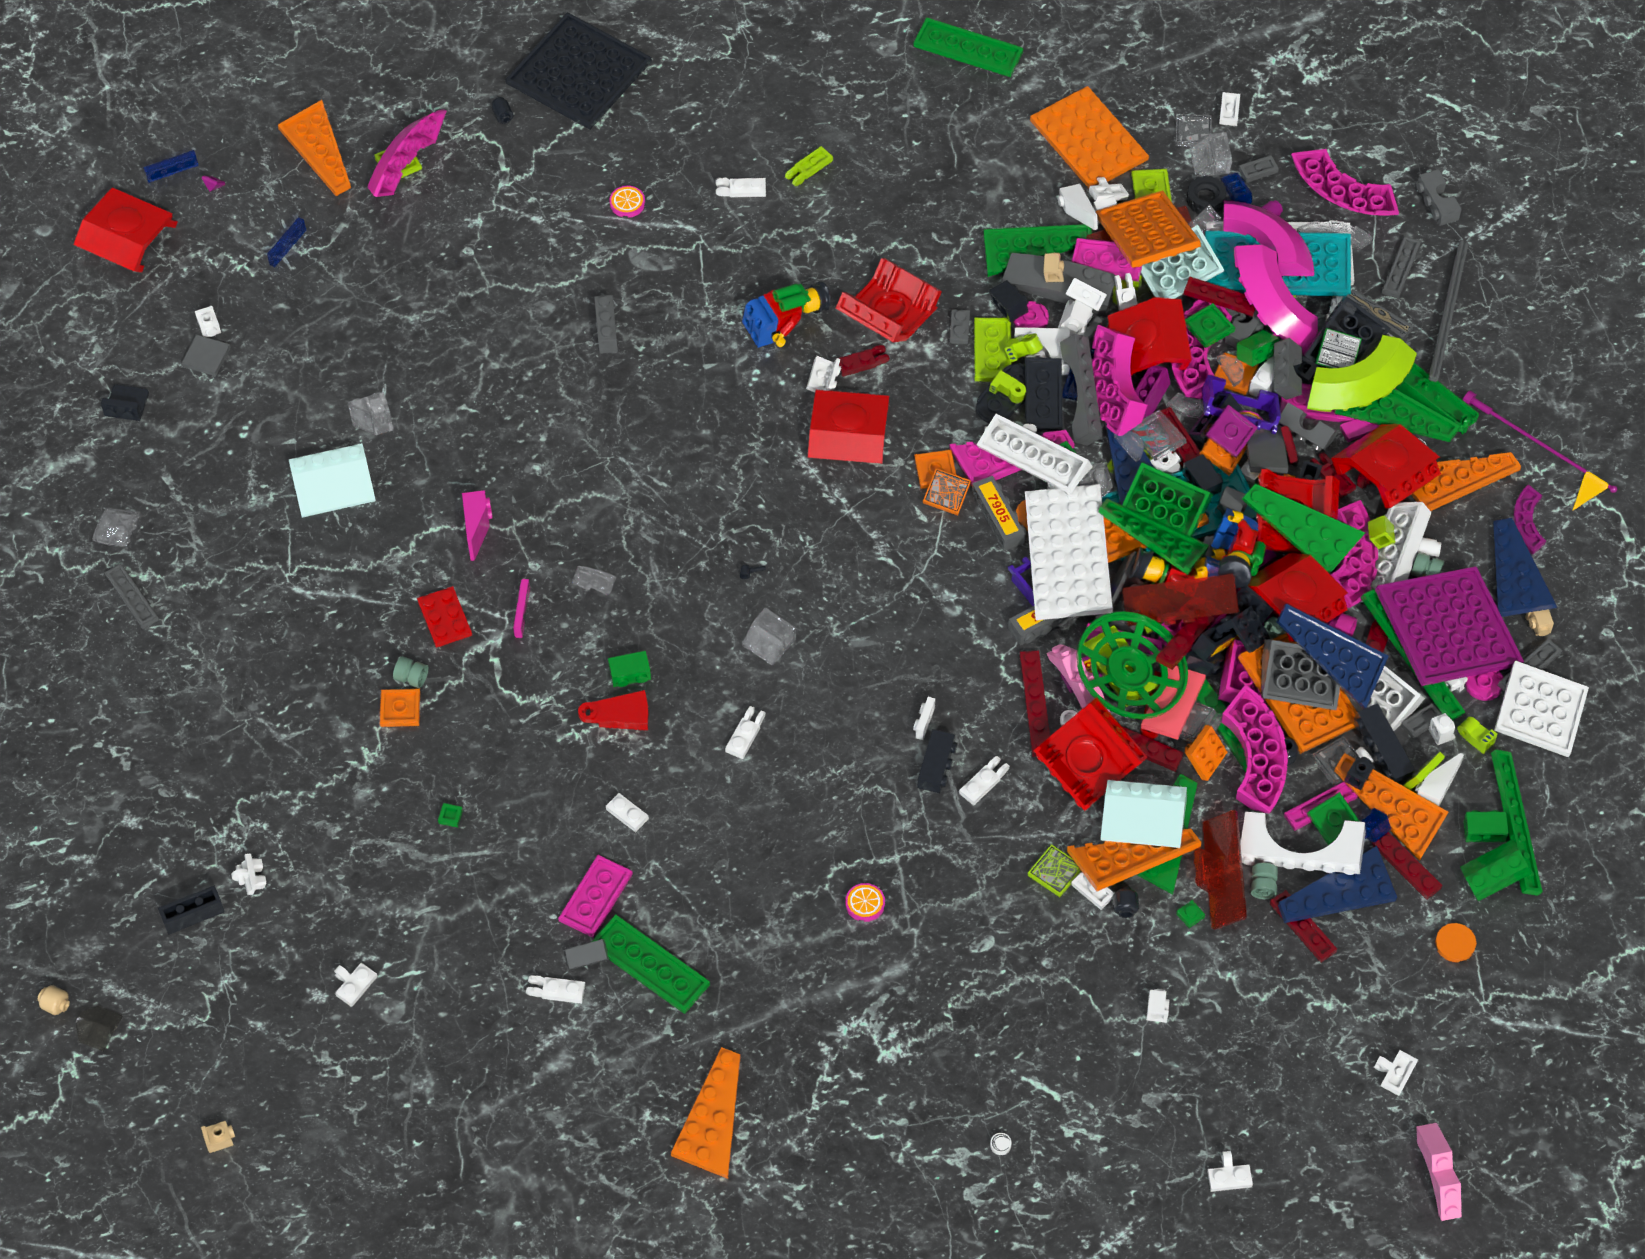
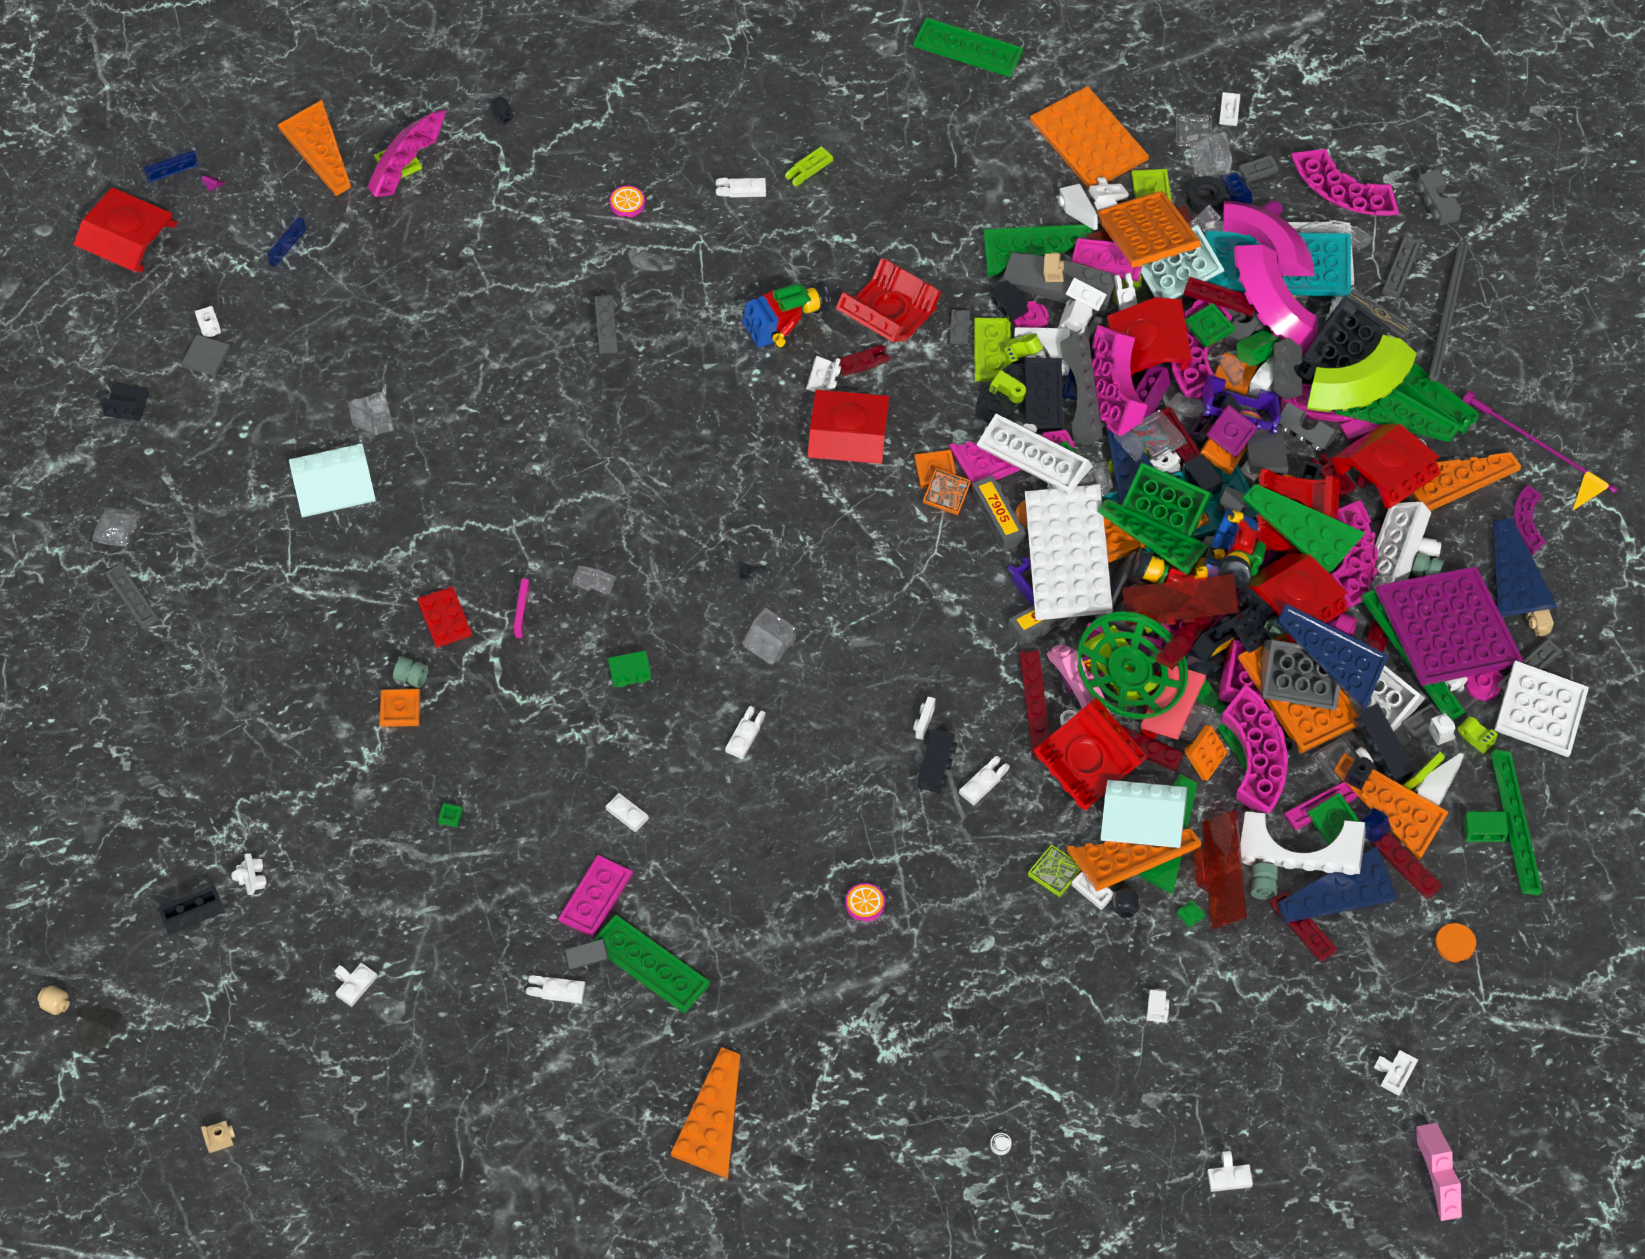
dark pink slope [462,490,492,561] -> none
black plate [505,12,652,130] -> none
red piece [578,690,649,730] -> none
dark red tile [1281,426,1299,465] -> none
light grey tile [1315,328,1362,368] -> none
lime brick [1368,515,1395,549] -> none
green slope [1460,839,1532,901] -> none

